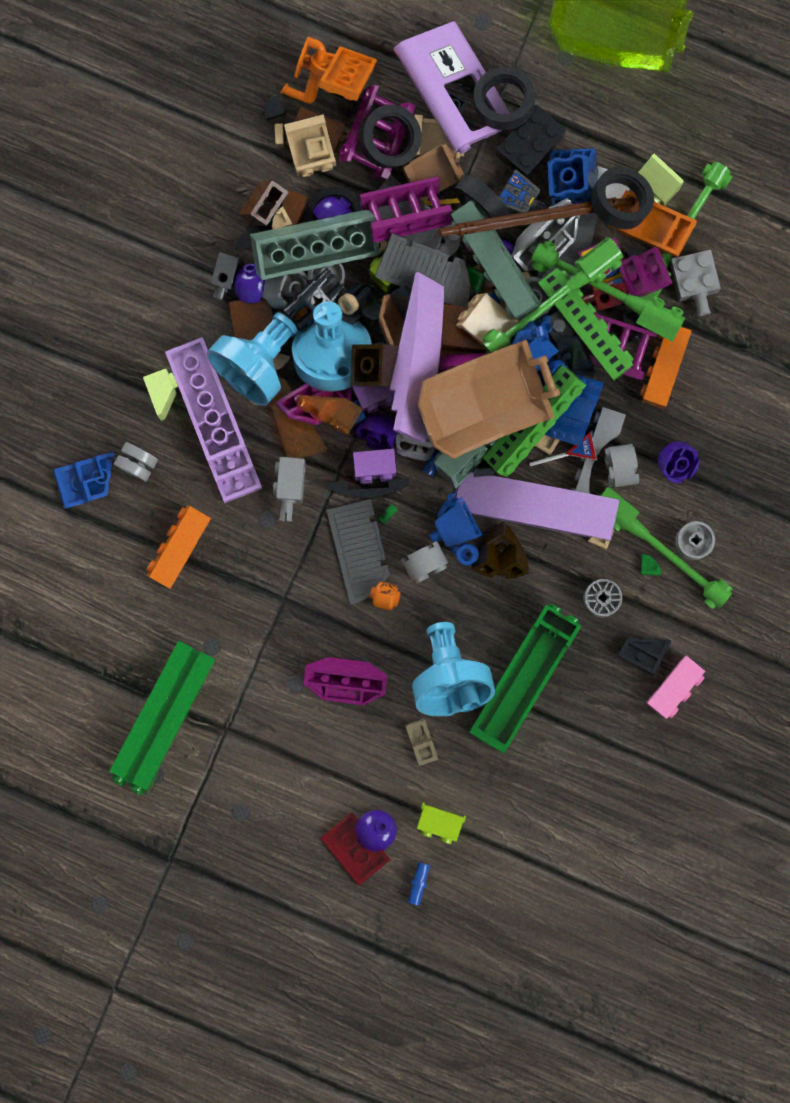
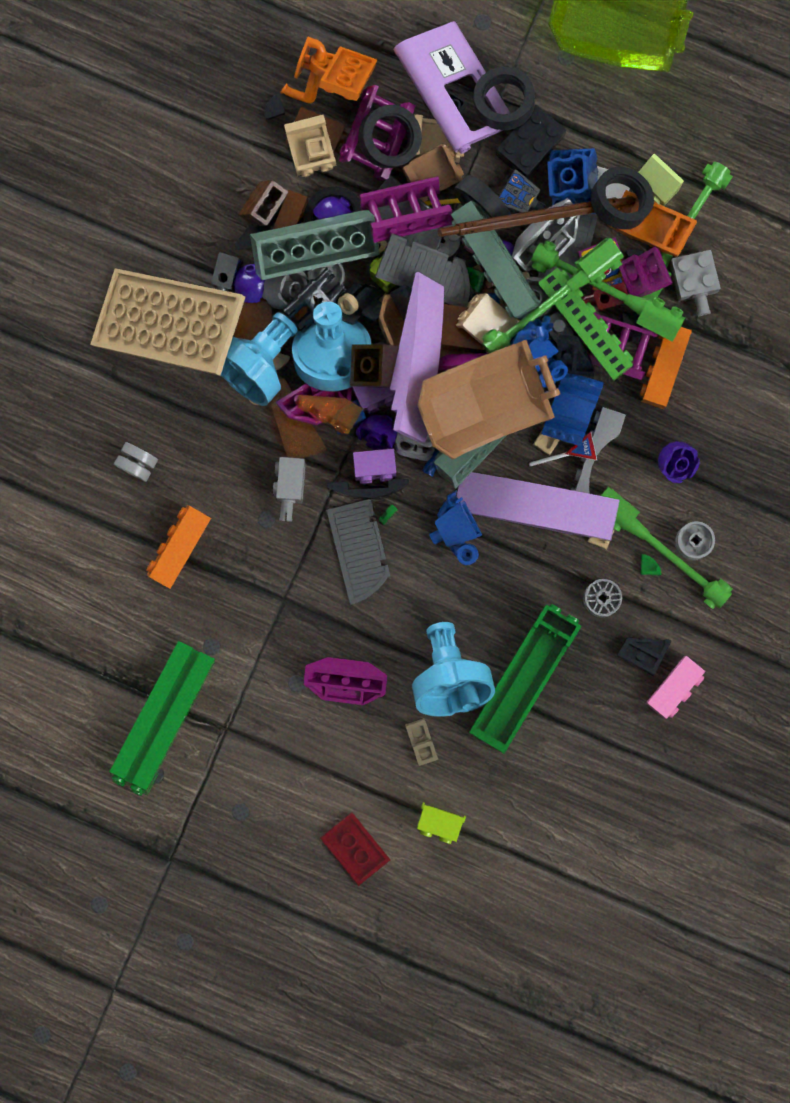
blue slope [53,452,114,509] -> none
yellowish green slope [143,369,178,421] -> none
lavender slope [165,337,262,503] -> none
tan tile [272,206,293,229] -> none
tan tile [275,124,284,149] -> none
dark purple cylinder [355,810,397,852] -> none
orange head [369,582,401,611] -> none
light grey brick [401,541,448,583] -> none
blue pin [407,863,430,906] -> none
dark brown brick [472,522,529,579] -> none
black tile [474,462,494,477] -> none
bright green brick [483,365,587,478] -> none
light grey brick [604,444,639,488] -> none
none -> tan plate [90,268,245,376]

